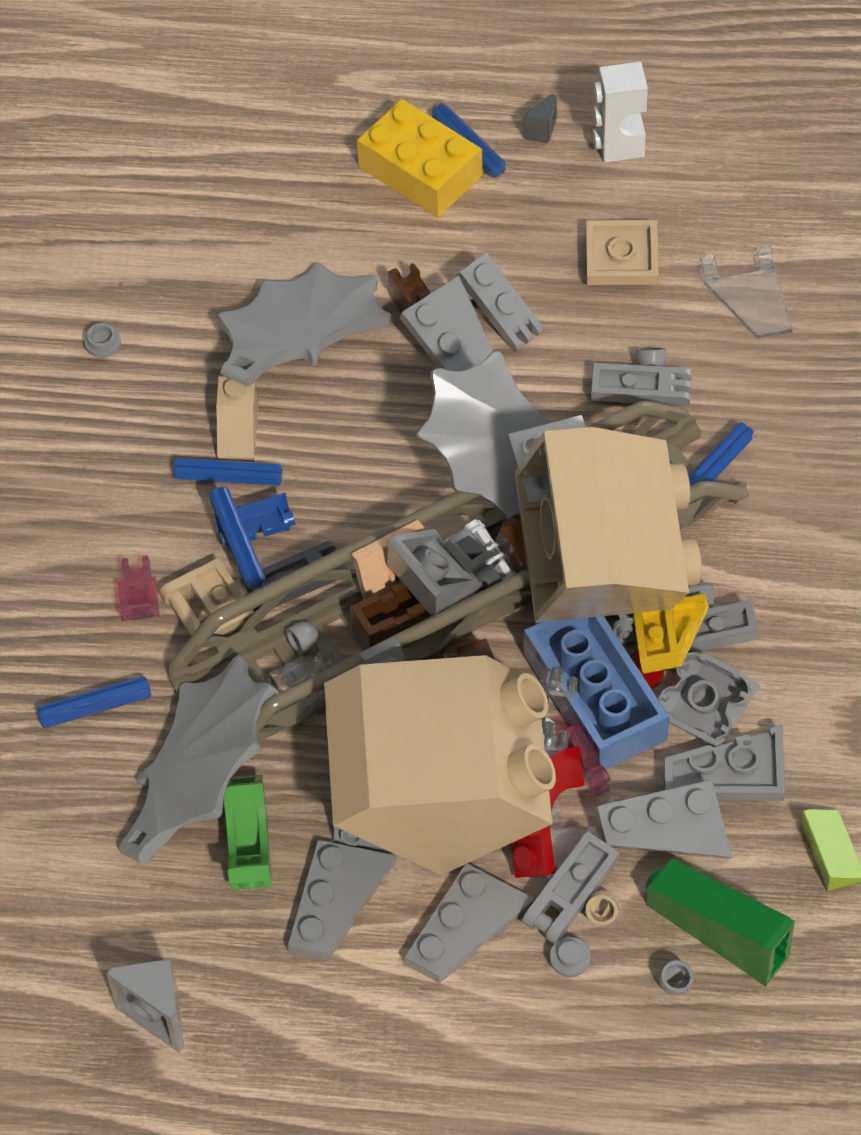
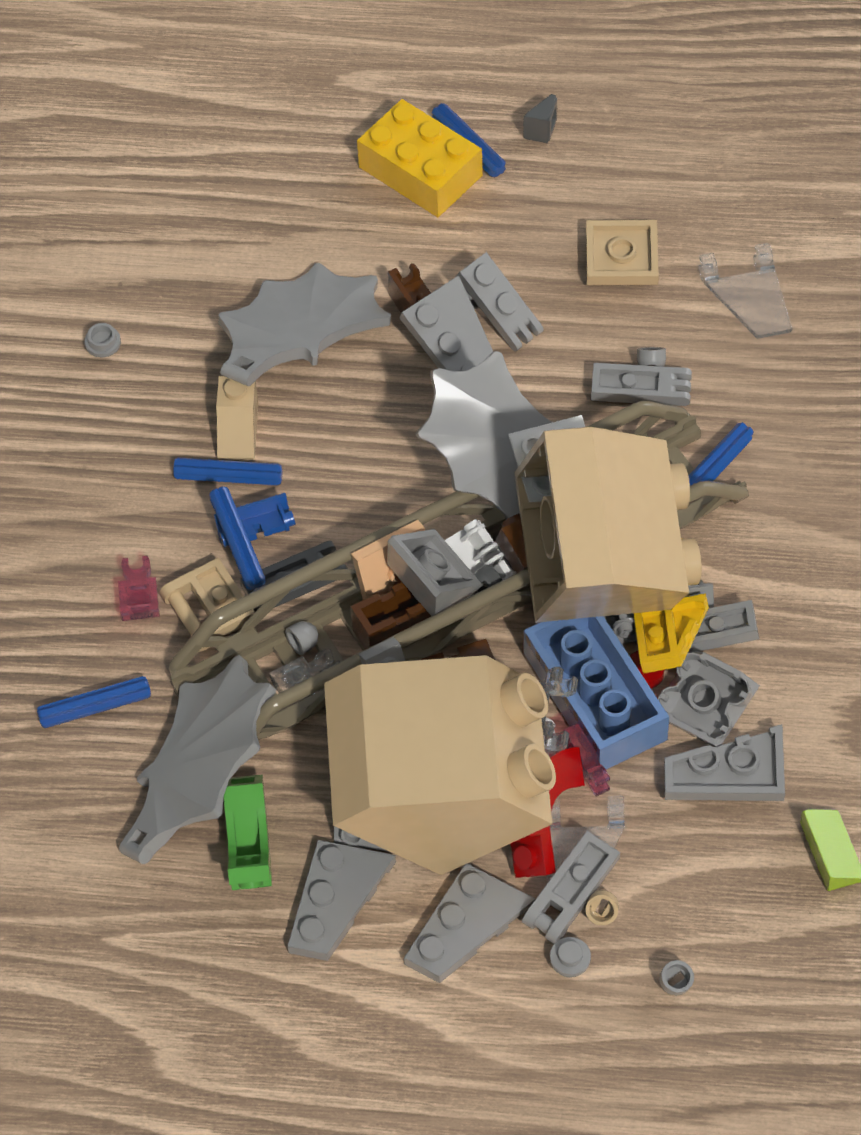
light grey slope [107,959,184,1053] -> none
dark grey slope [443,528,493,573] -> none
white arch [592,62,648,163] -> none
light grey wing [595,780,732,859] -> none
green slope [645,859,795,986] -> none

